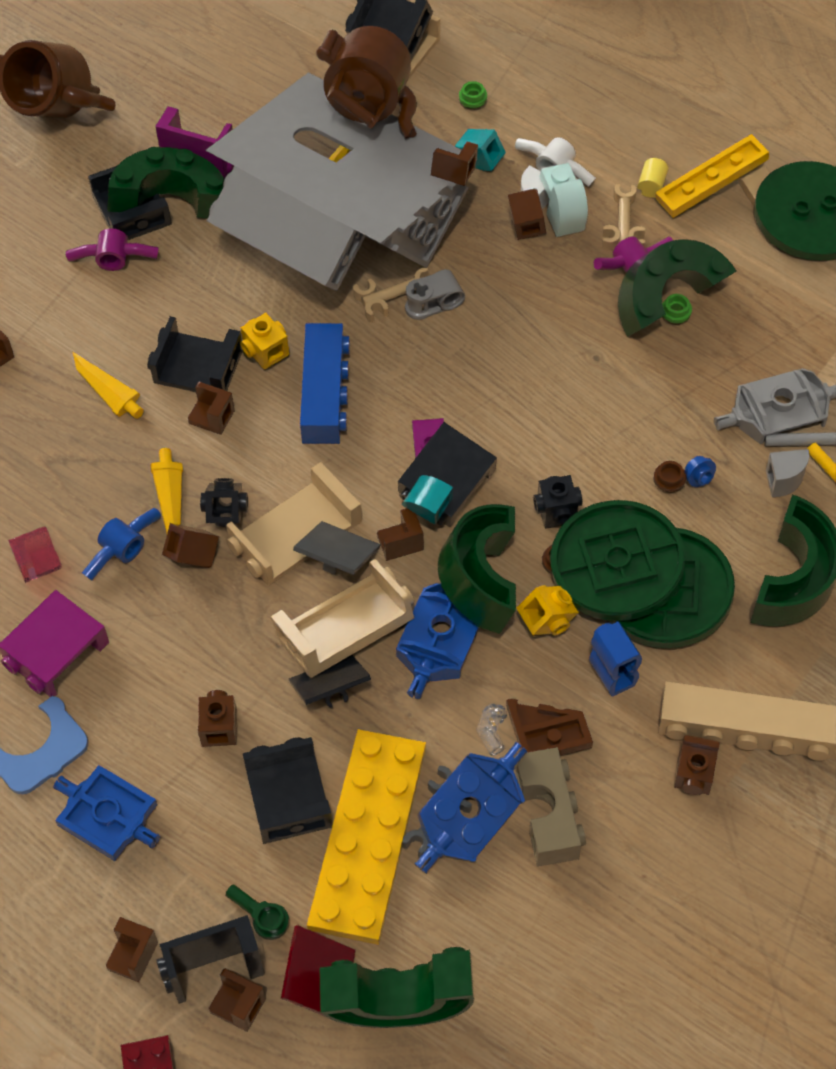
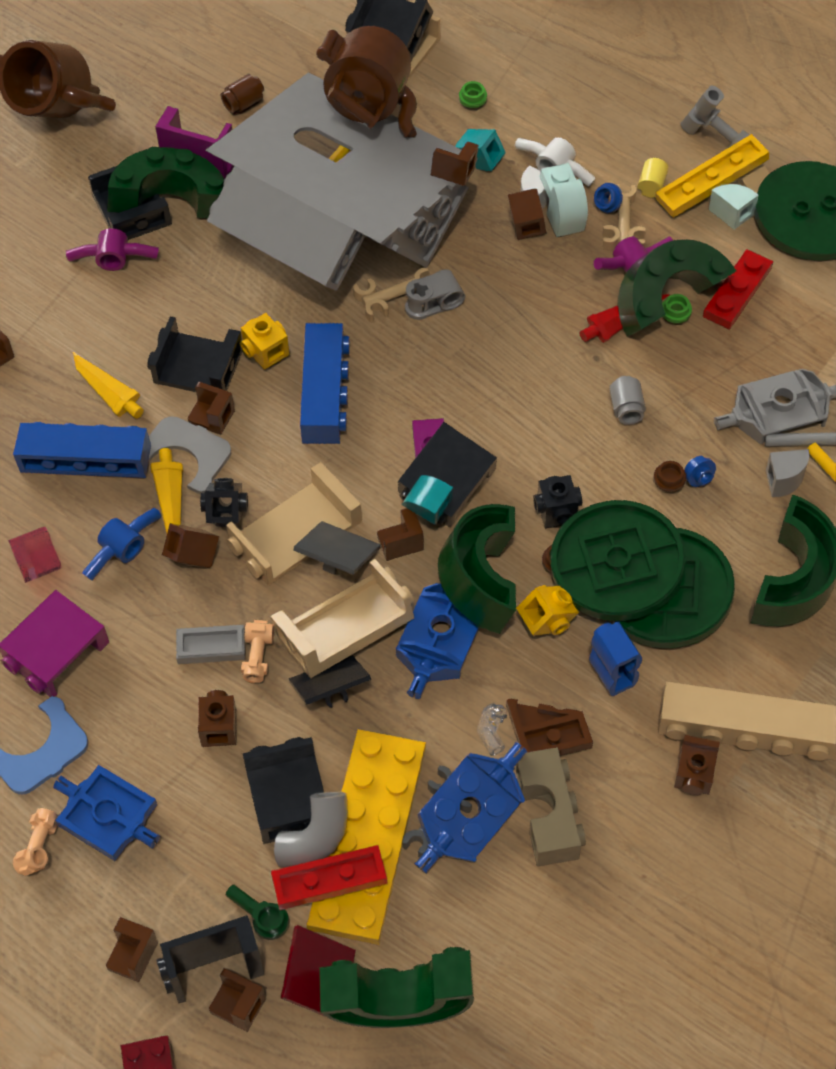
none -> blue brick [13,422,151,478]
none -> light nougat bar [13,808,57,876]
none -> light grey piece [148,416,231,495]
none -> light grey tile [176,625,246,664]
none -> reddish brown brick [220,74,264,113]
none -> light nougat bar [241,620,275,683]
none -> red plate [271,845,387,910]
none -> light grey cylinder [274,792,348,867]
none -> red bar [580,294,670,343]
none -> blue plate [594,183,623,213]
none -> light grey brick [609,376,646,425]
none -> light grey bar [680,85,749,148]
none -> red plate [703,249,773,330]
none -> light aqua brick [709,184,759,230]

